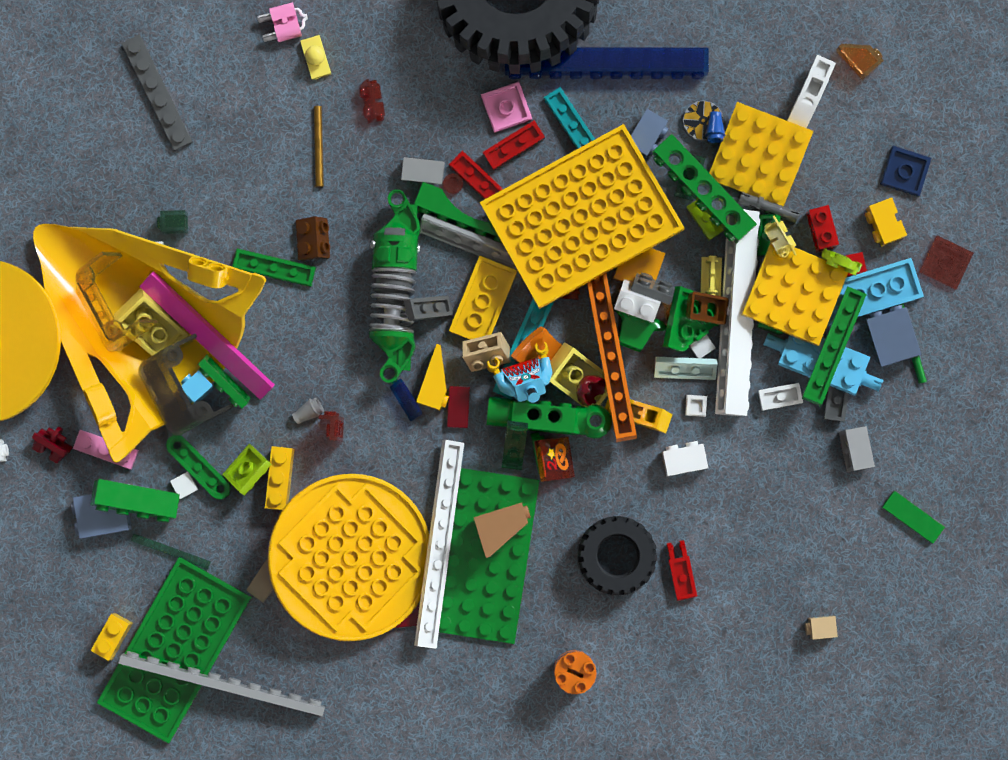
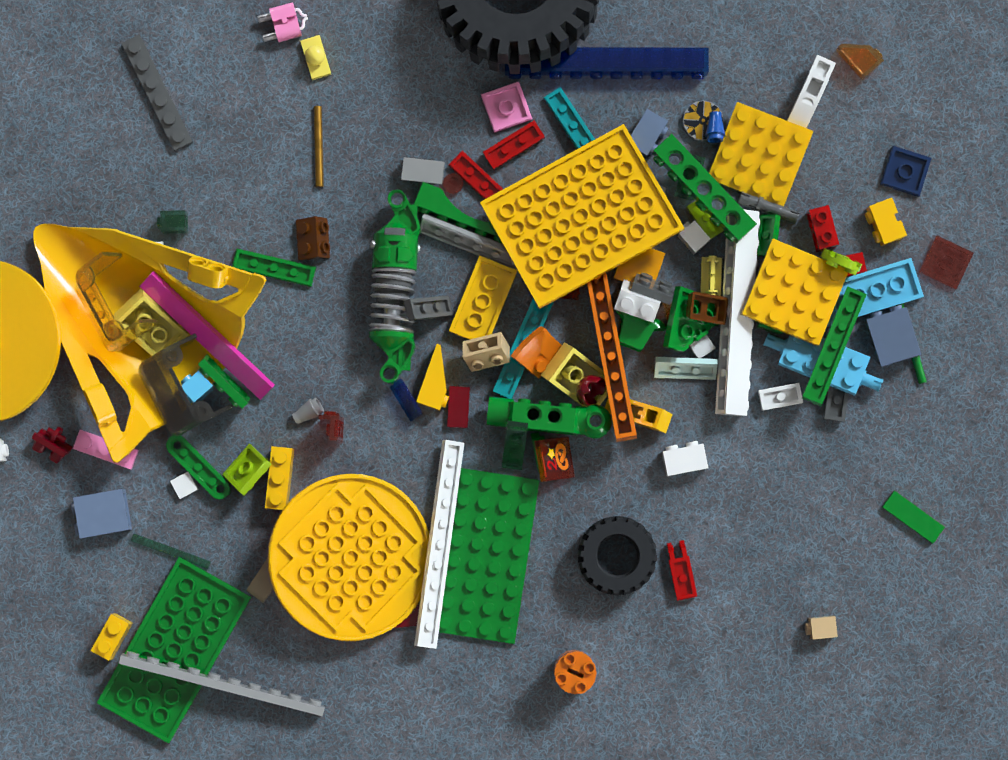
green brick [90,479,180,523] -> none
clear red hinge [359,79,386,124] -> none
medium nougat slope [474,503,531,558] -> none
medium azure torso [487,342,552,403] -> none
white tile [685,395,707,417] -> none
light yellow hinge [764,215,797,257] -> none
light grey hinge [839,426,875,472] -> none
none -> white brick [678,221,710,255]

